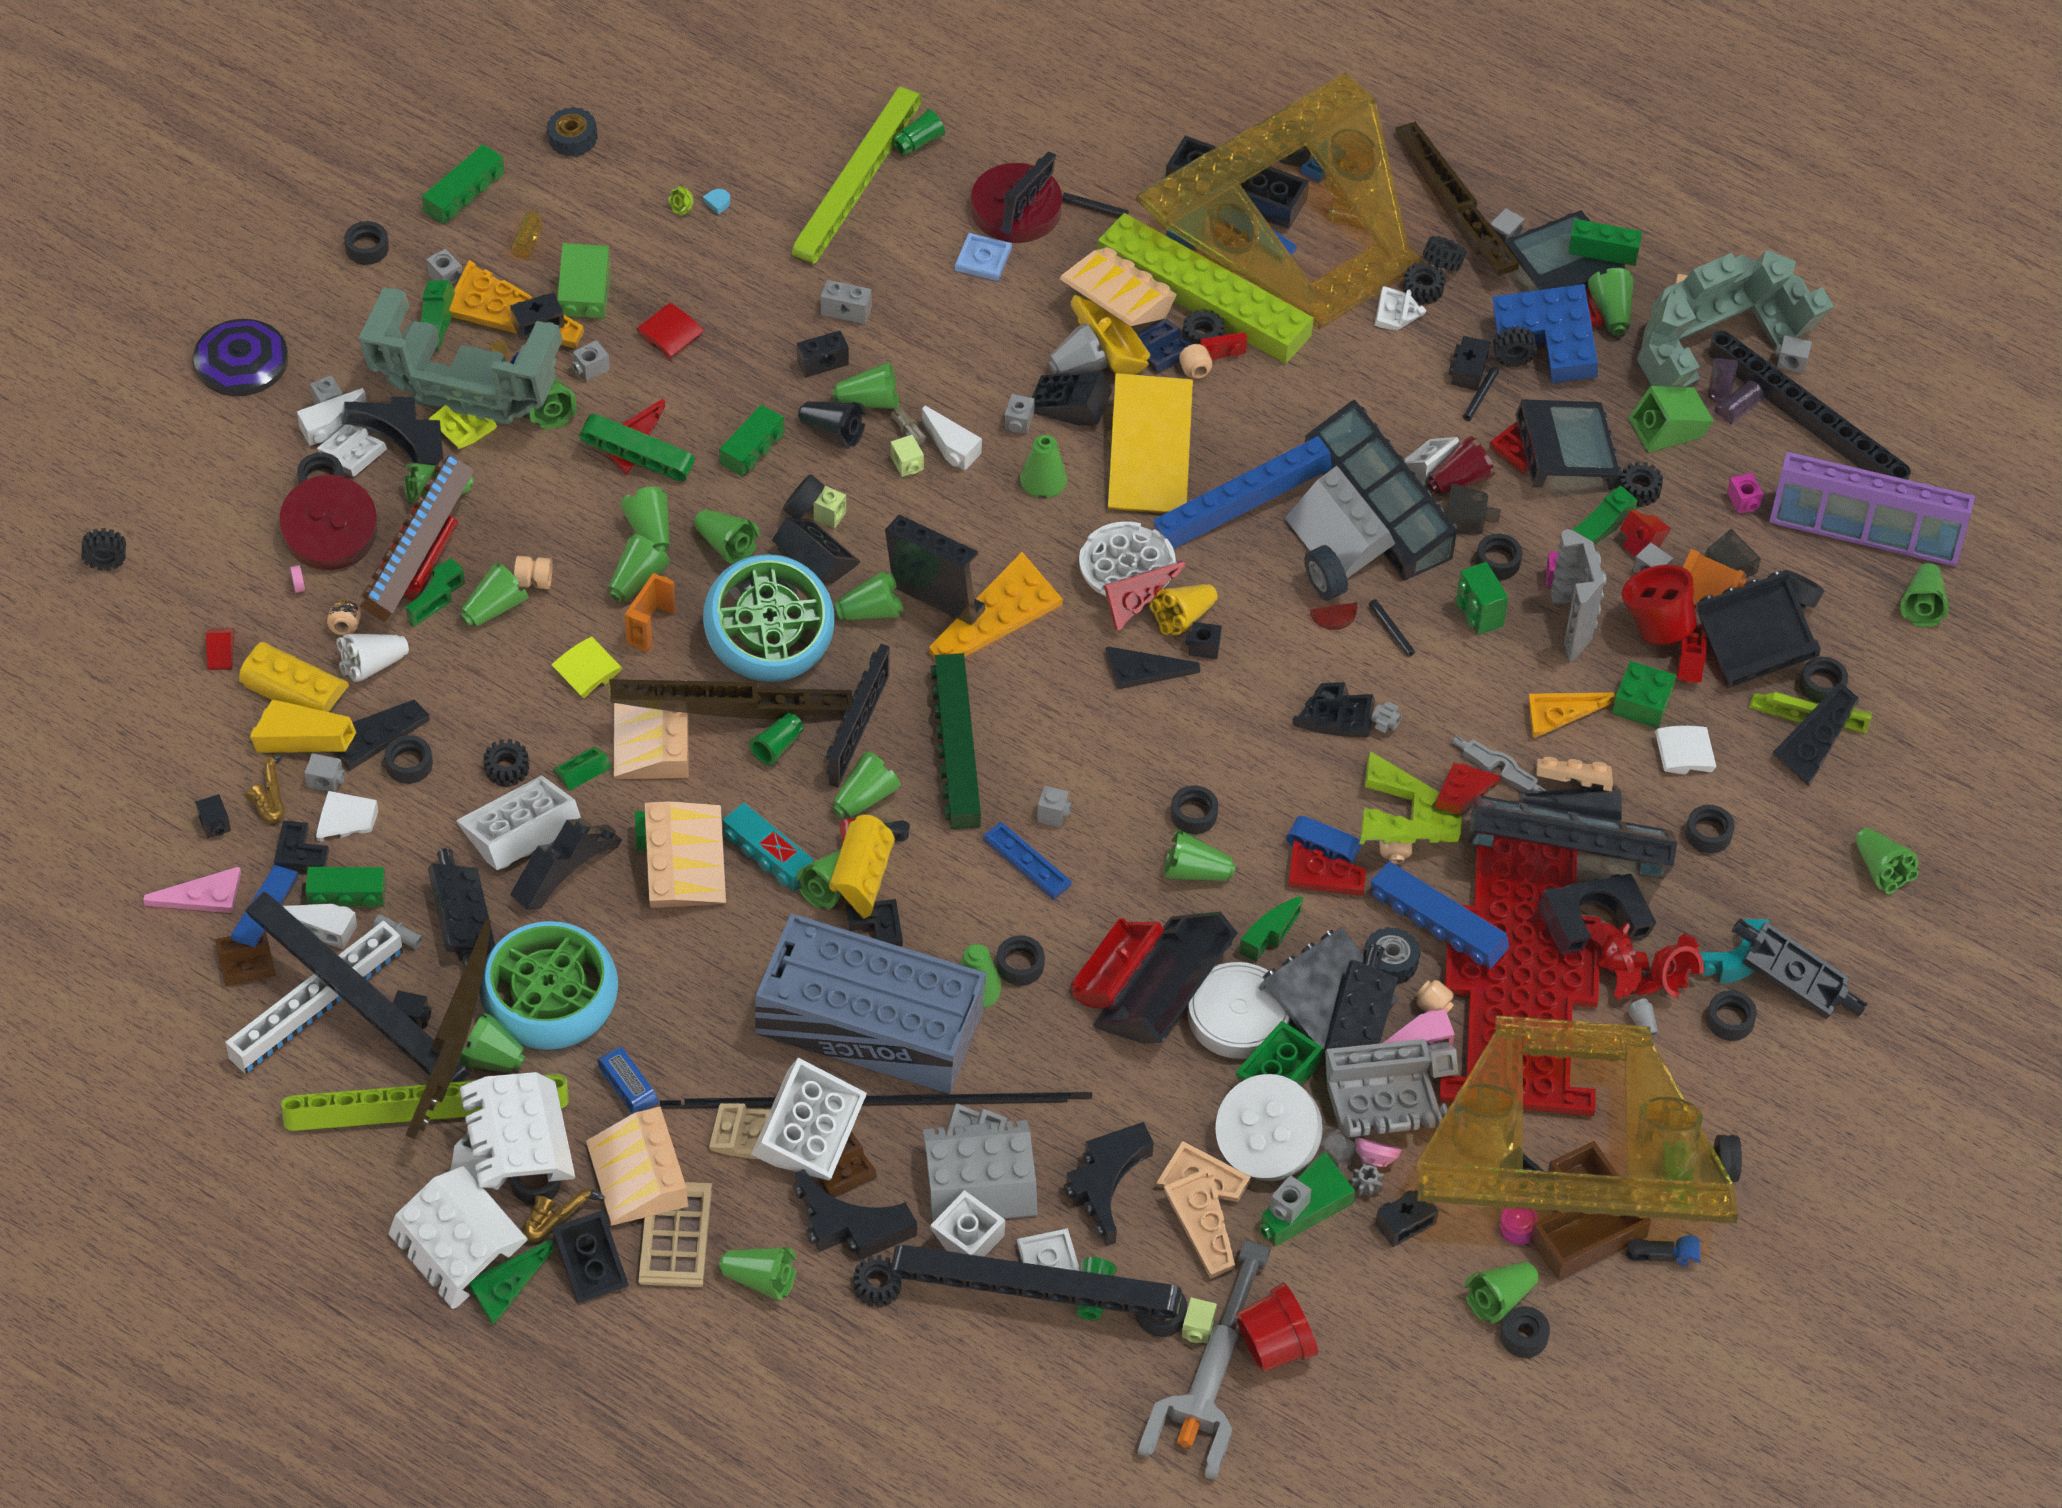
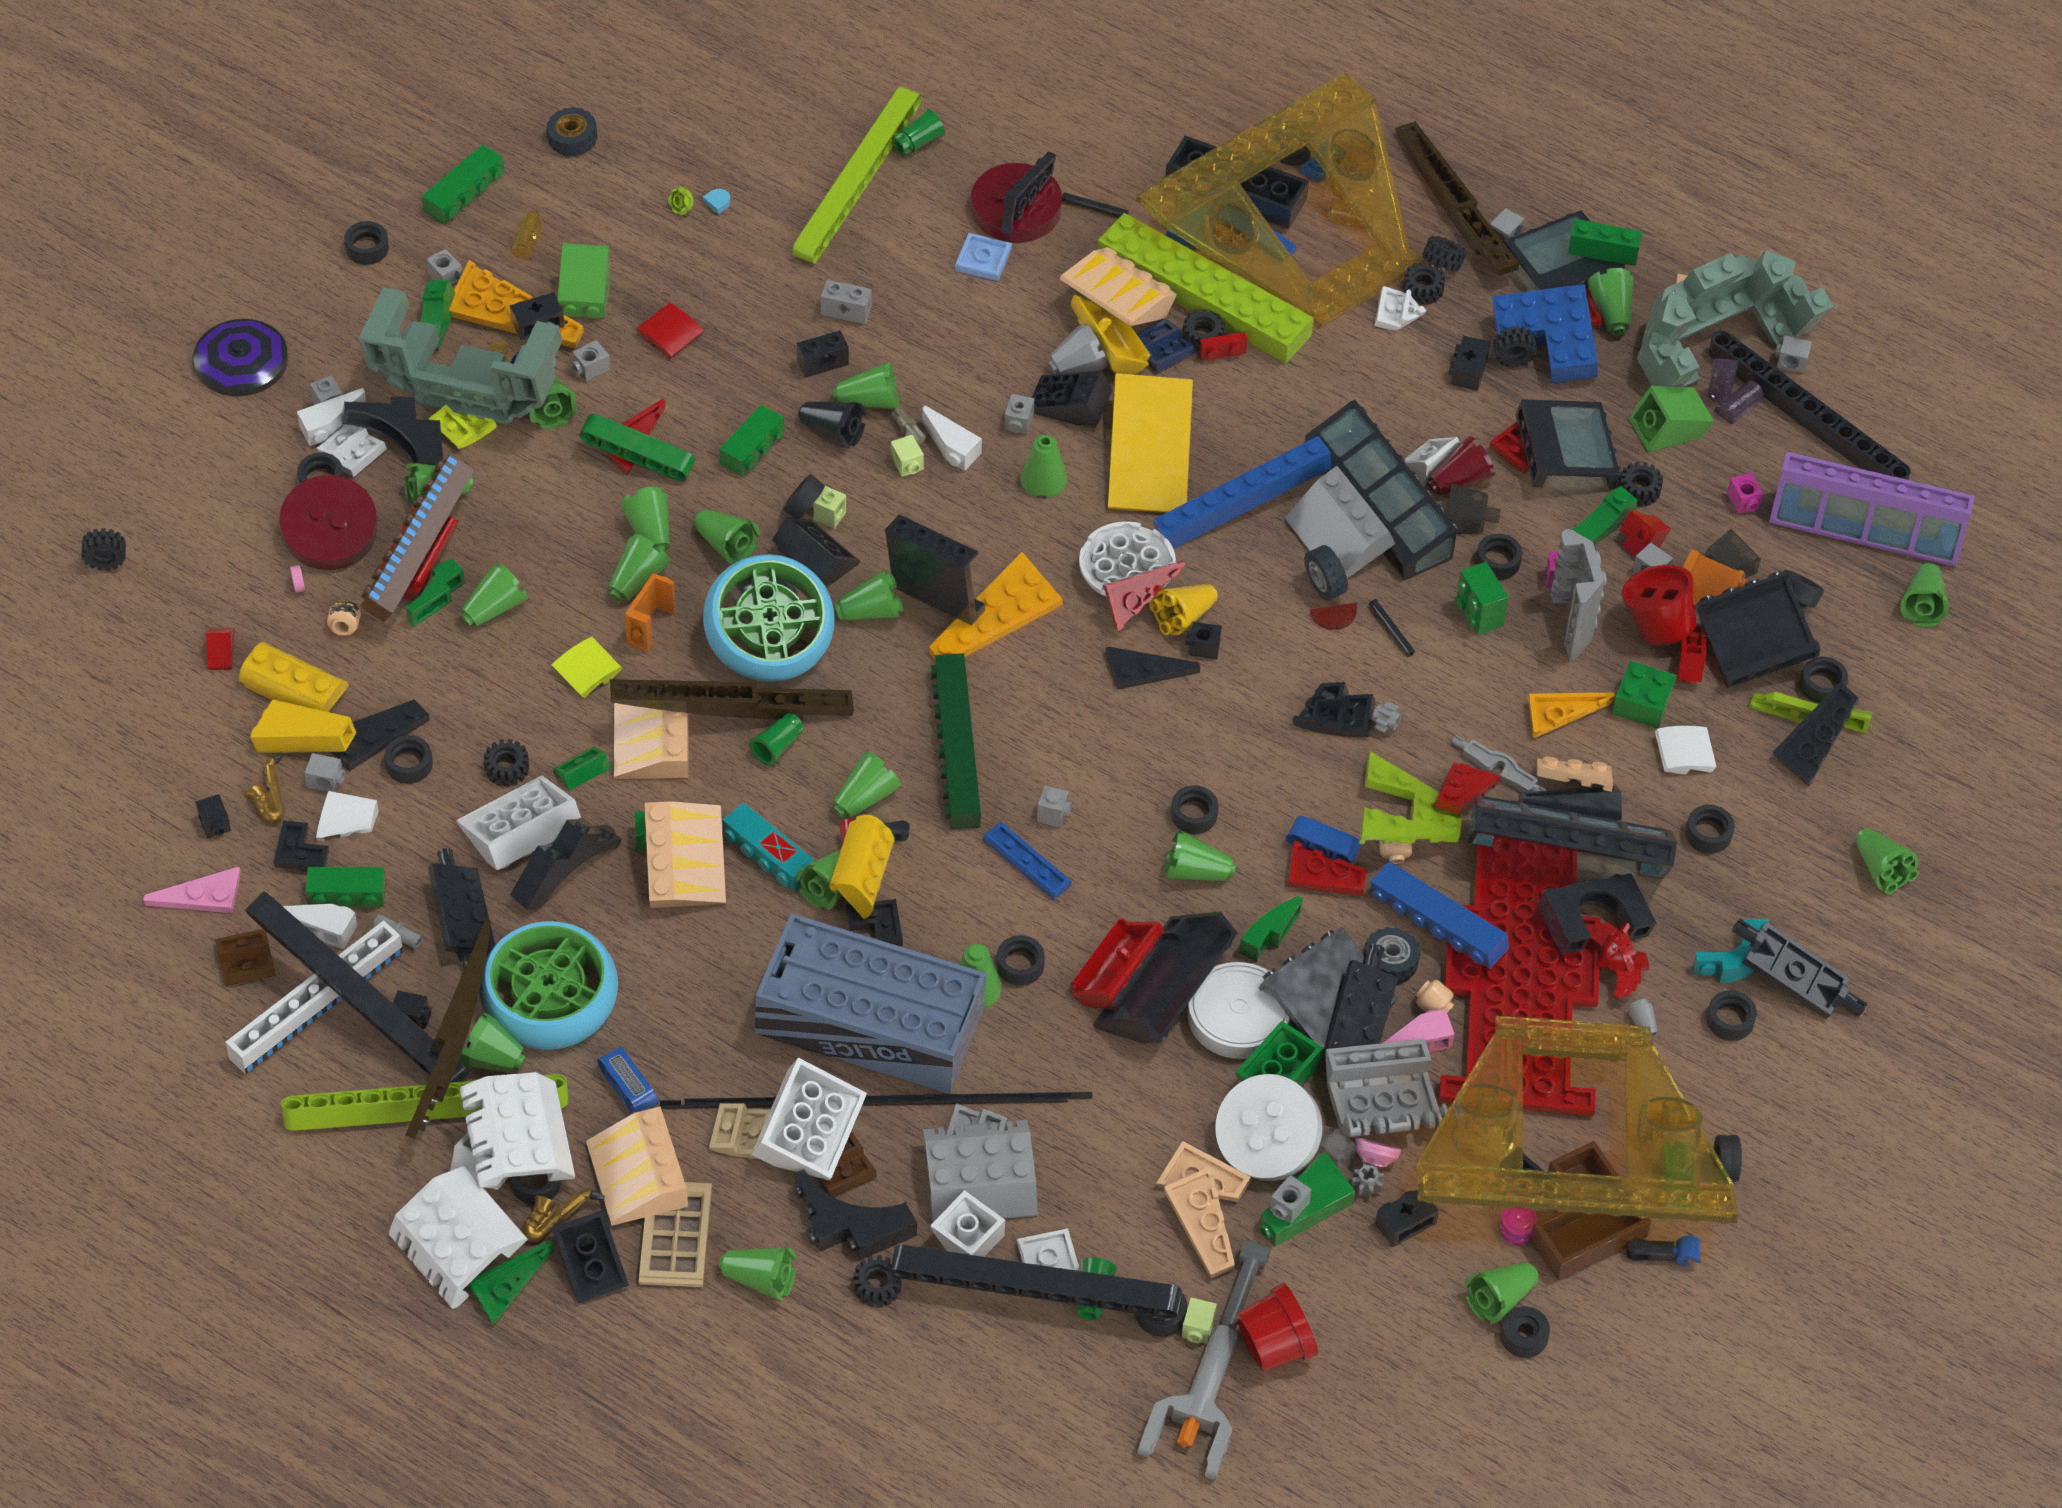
blue tile [231,865,298,947] -> none
white cone [337,634,409,682] -> none
light nougat wheel [514,556,553,589] -> none
black plate [826,644,890,788] -> none
black arch [1064,1122,1154,1246] -> none
light nougat head [1179,344,1213,379] -> none
light grey brick [1427,1042,1459,1078] -> none
black piece [1463,367,1499,421] -> none
red helmet [1631,933,1704,998] -> none

